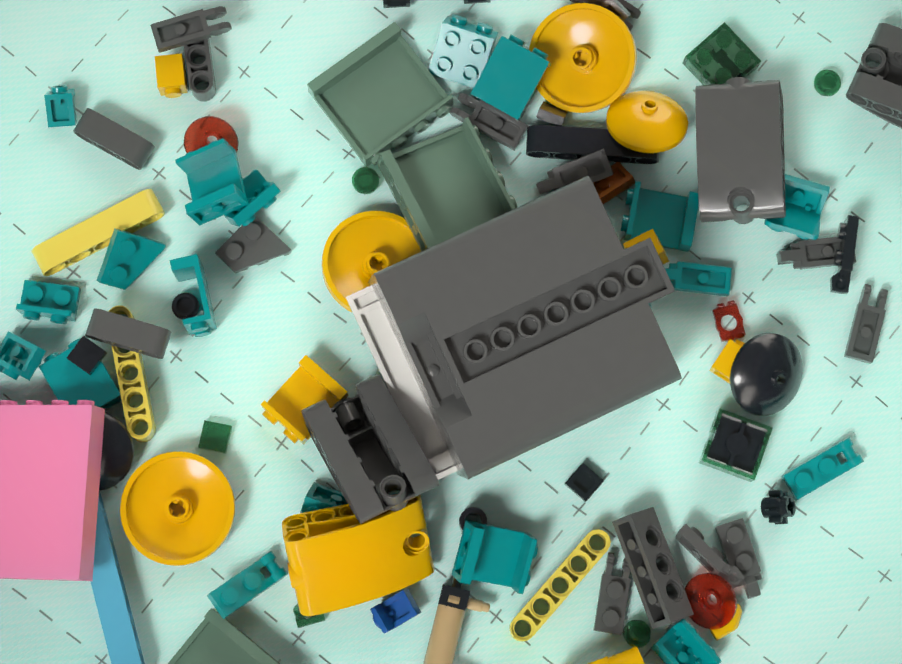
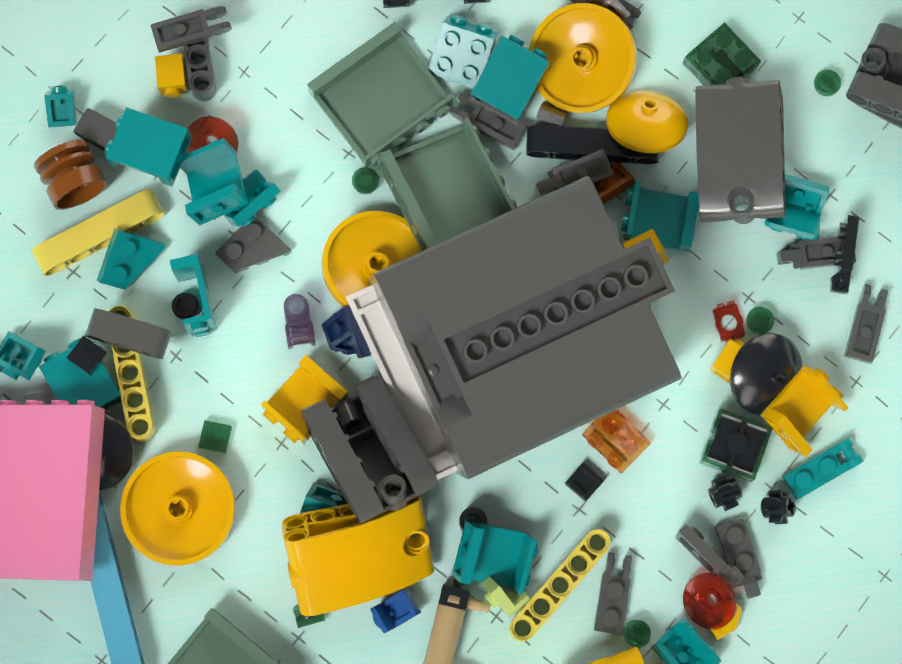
teal bracket [16,280,81,324] -> none
teal plate [207,551,288,619] -> none
dark grey brick [612,507,694,630] -> none
teal hinge [665,261,732,297] -> none
none -> dark orange wheel [34,140,107,210]
none -> teal panel [105,107,193,187]
none -> clear purple piece [284,294,316,349]
none -> dark blue wing [321,306,371,358]
none -> yellowish green bracket [481,577,530,617]
none -> clear orange bracket [582,410,651,473]
none -> black gear [708,475,742,511]
none -> clear green plate [746,307,774,334]
none -> yellow panel [761,366,849,458]

